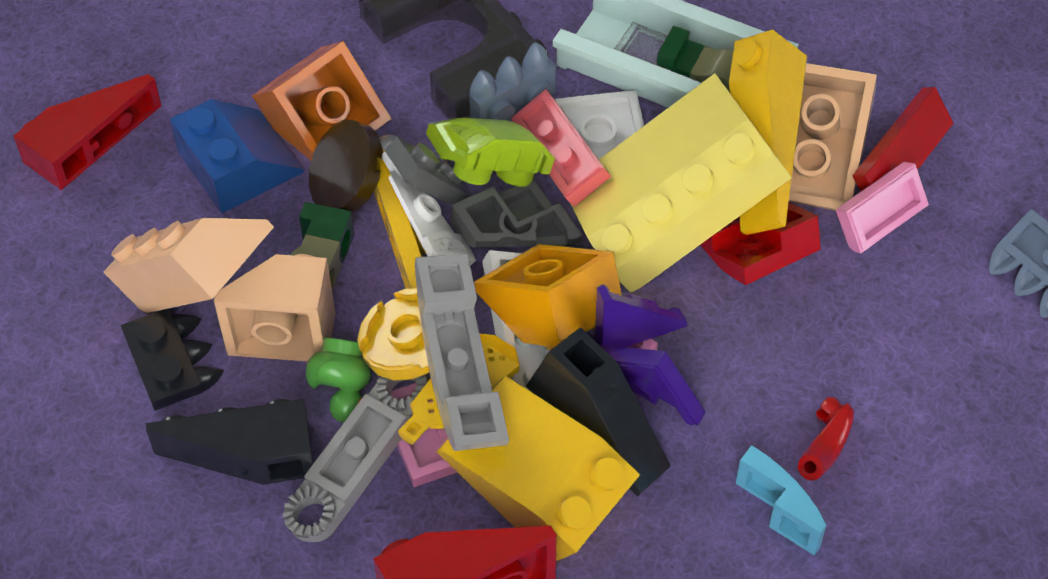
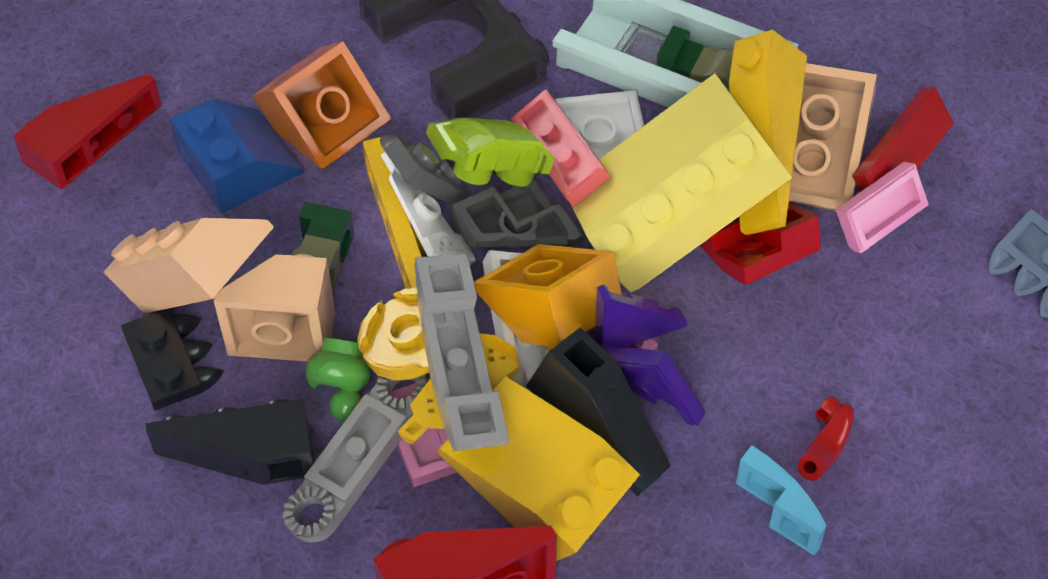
dark brown tile [309,120,383,213] -> none
sand blue plate [469,43,556,121] -> none

